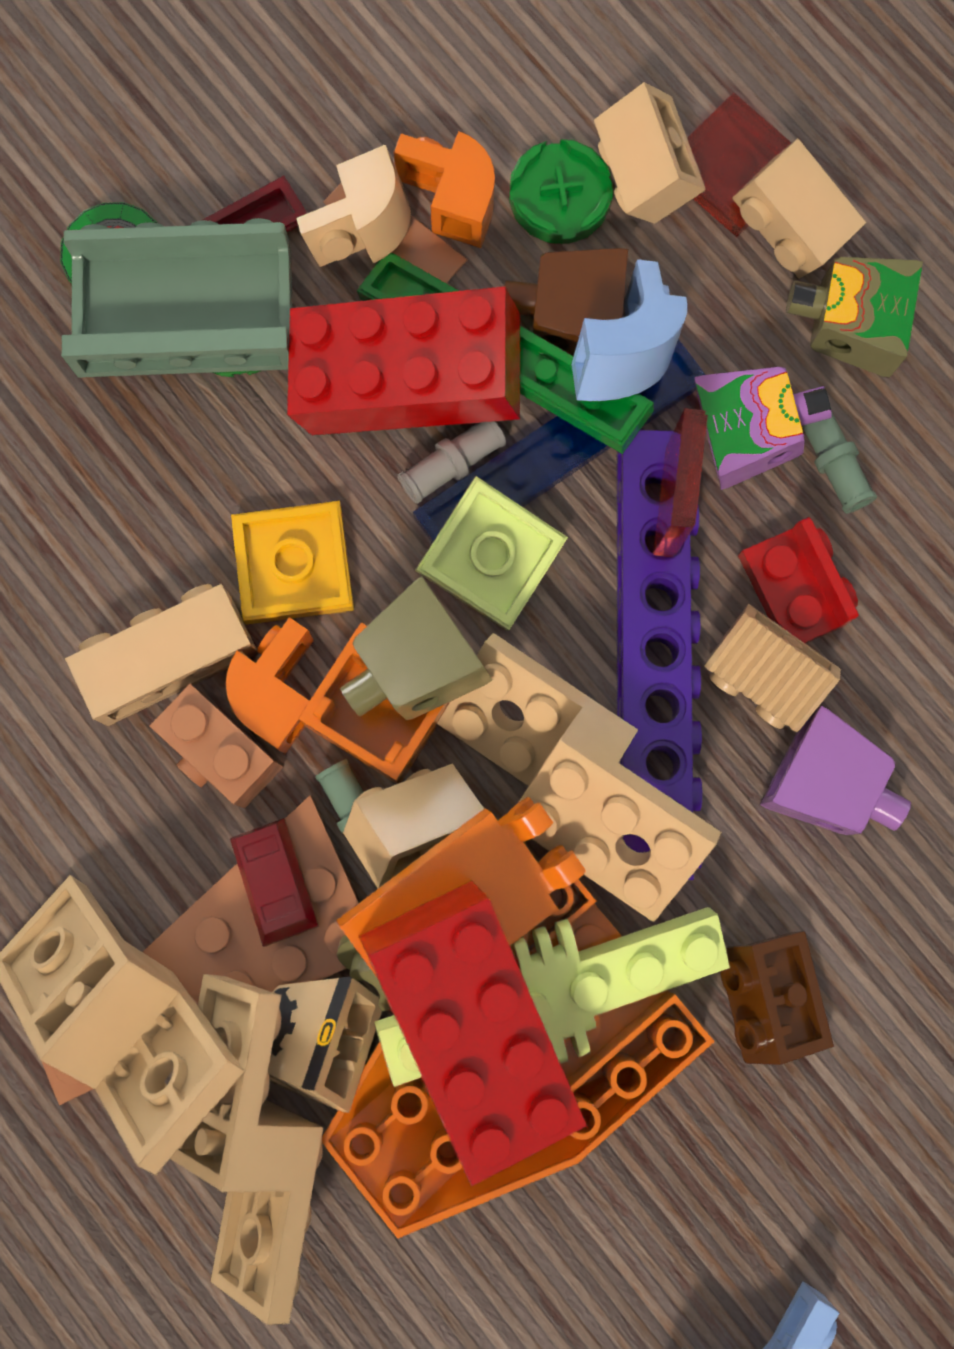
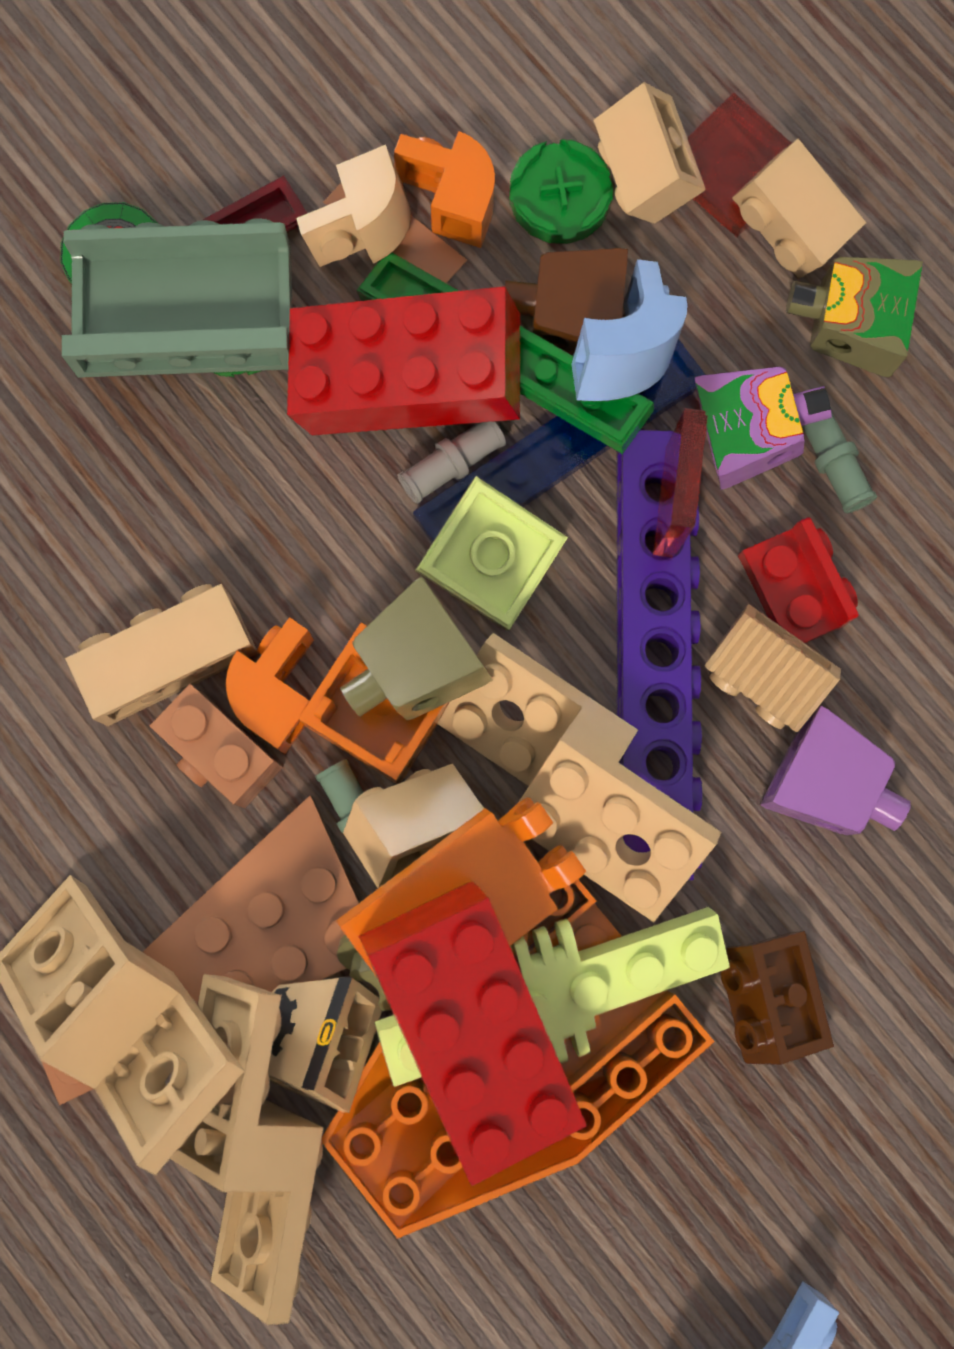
dark red tile [230,818,319,947] -> none
yellow tile [231,501,354,625] -> none

